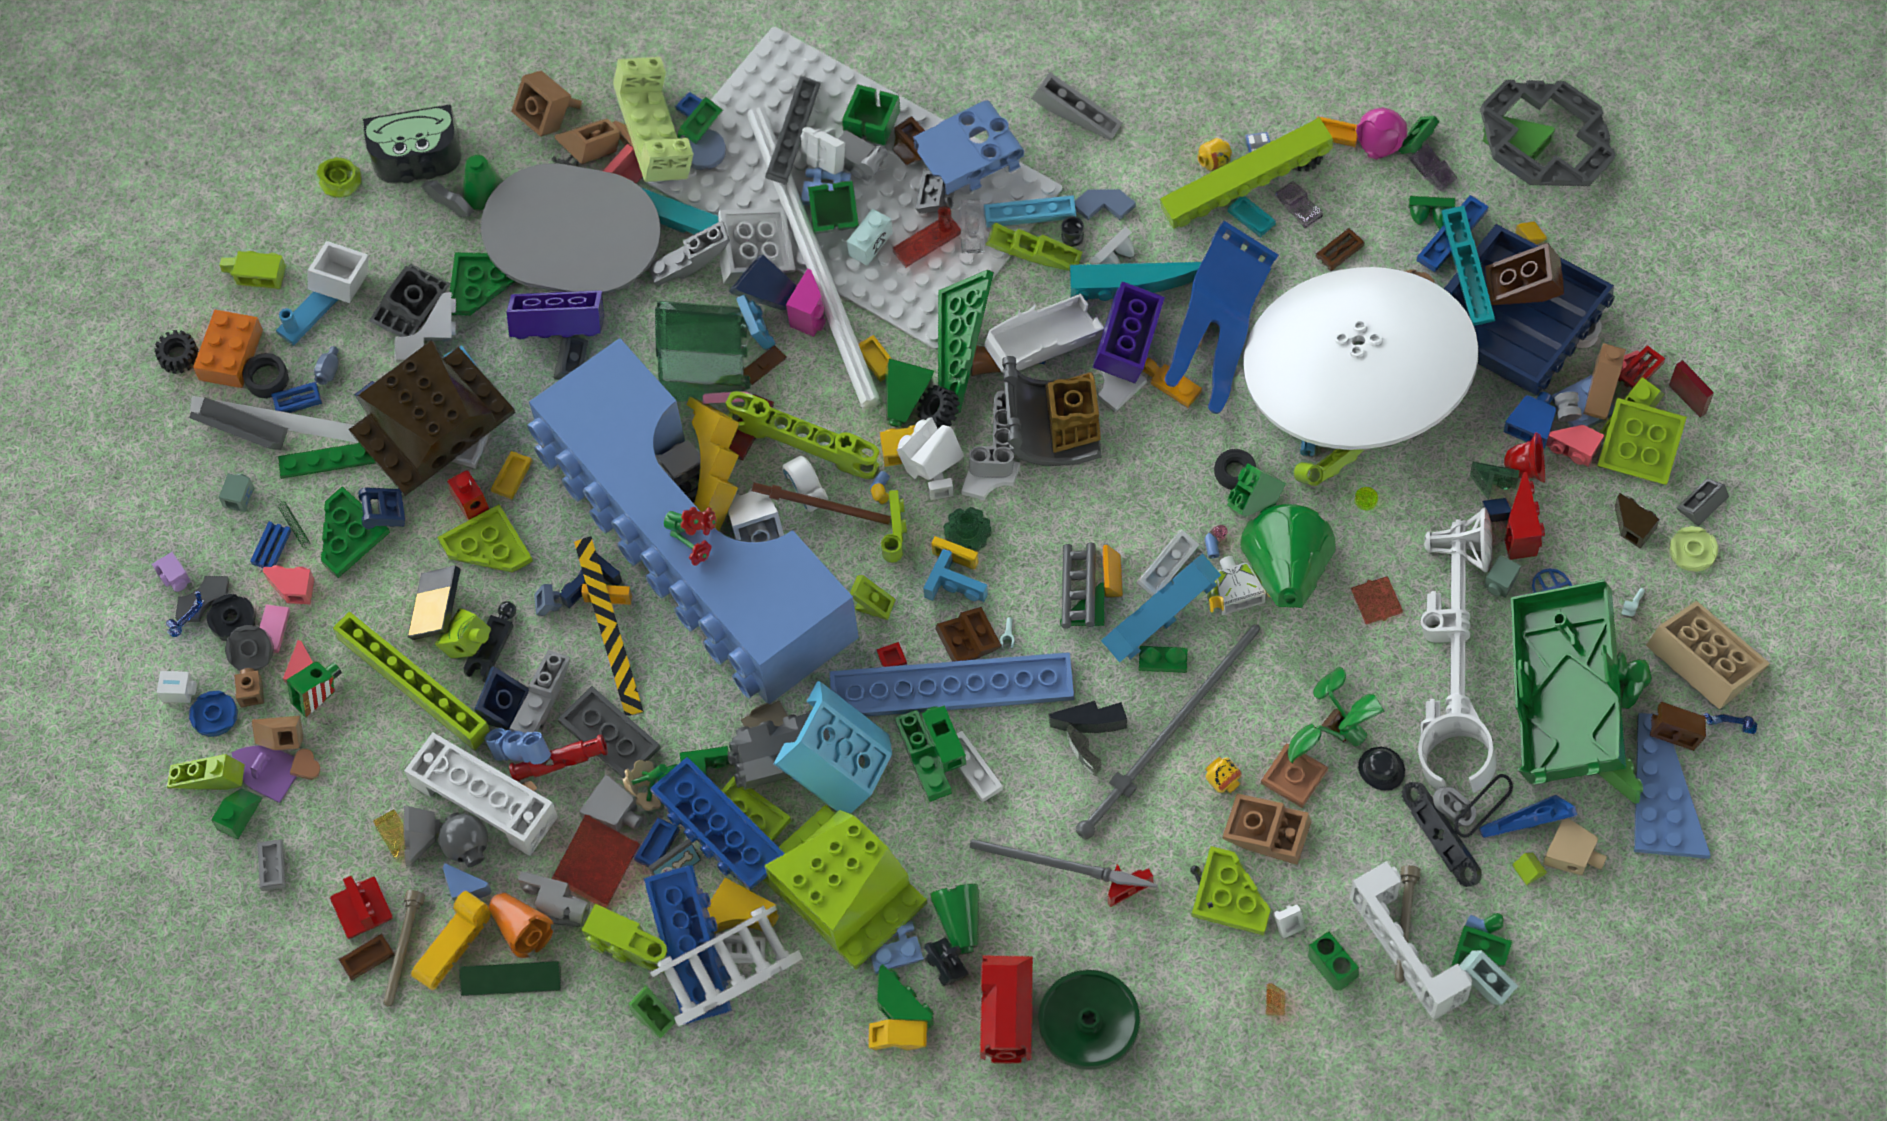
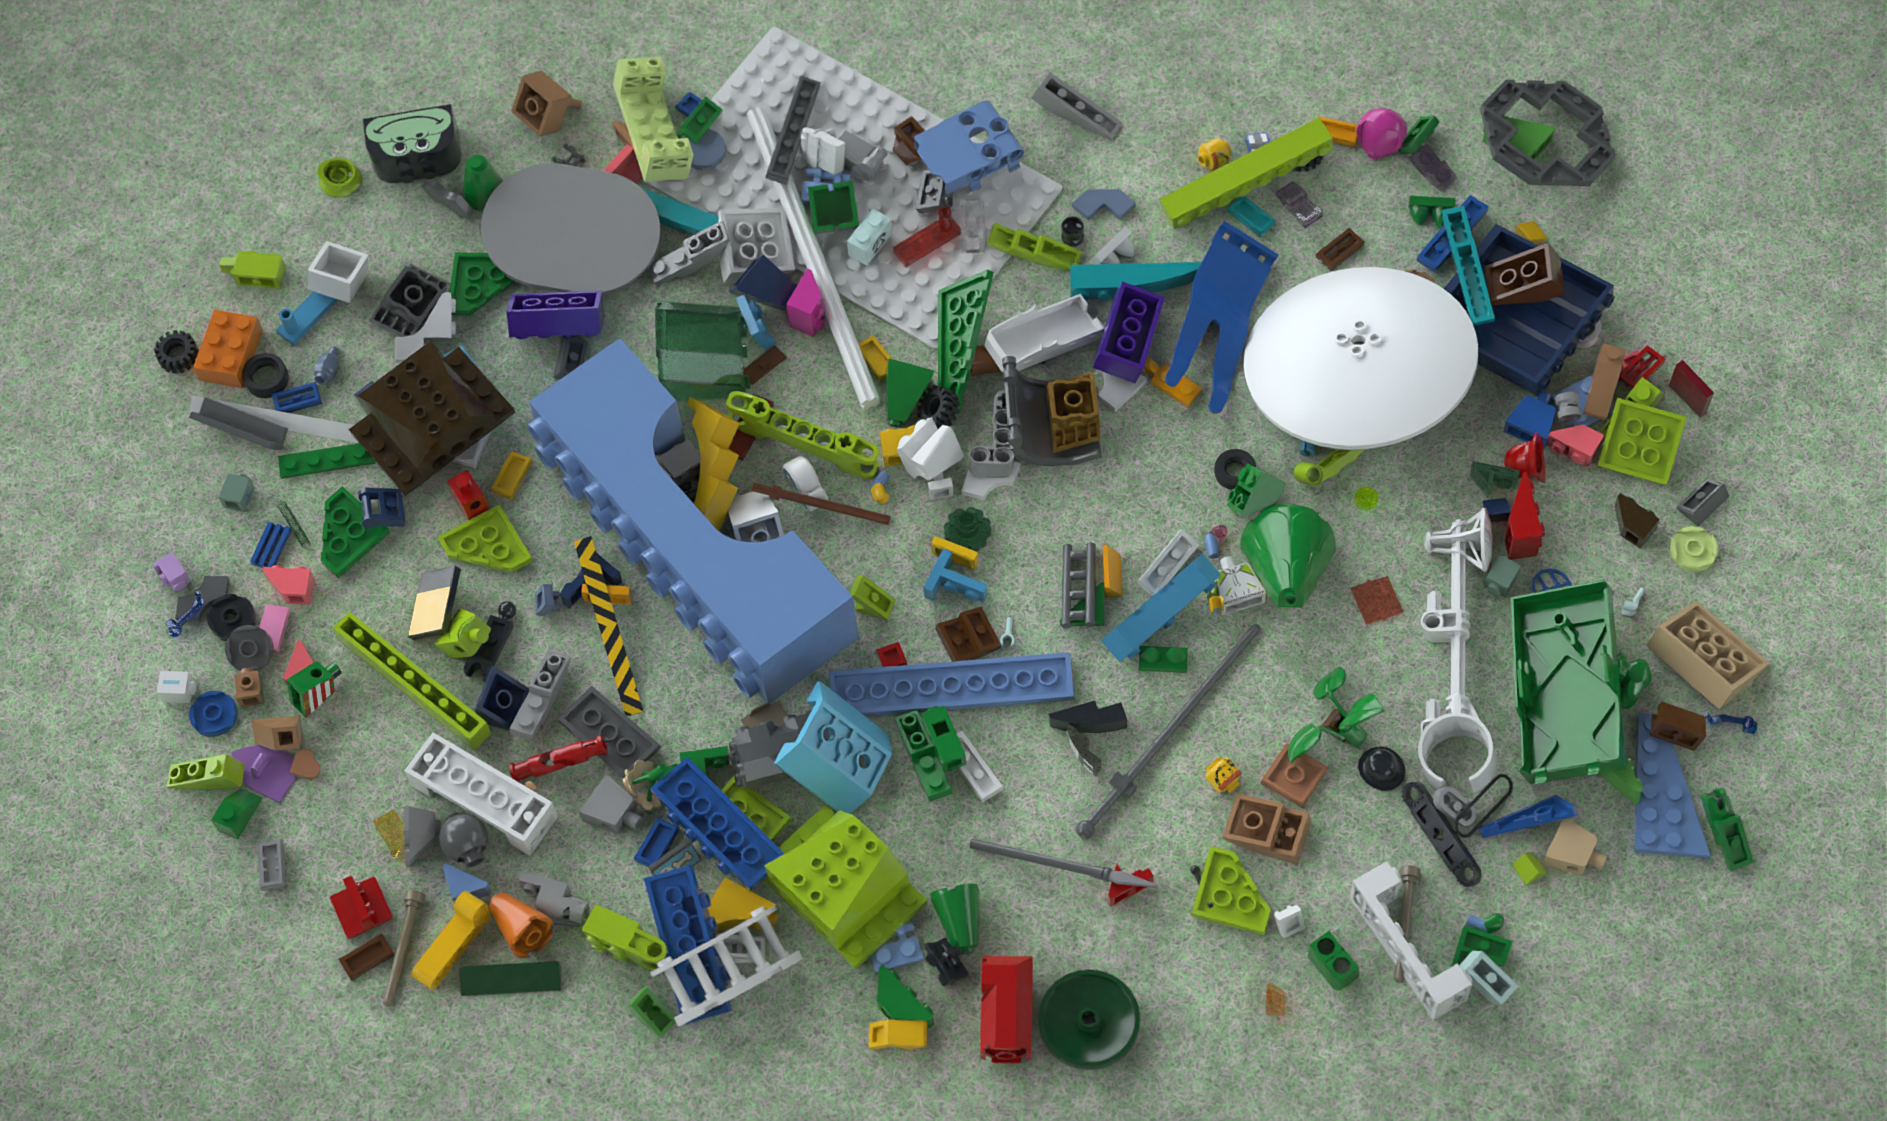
medium blue piece [485,728,551,764] -> none
clear red piece [552,814,640,908] -> none
medium nougat slope [555,118,621,164] -> none
red plant [664,507,716,566] -> none
bright pink tile [703,391,750,404] -> none
green piece [842,84,901,146] -> none
lime plate [881,490,907,563] -> none
medium azure tile [984,195,1076,228] -> none
none -> green plate [1700,788,1754,871]

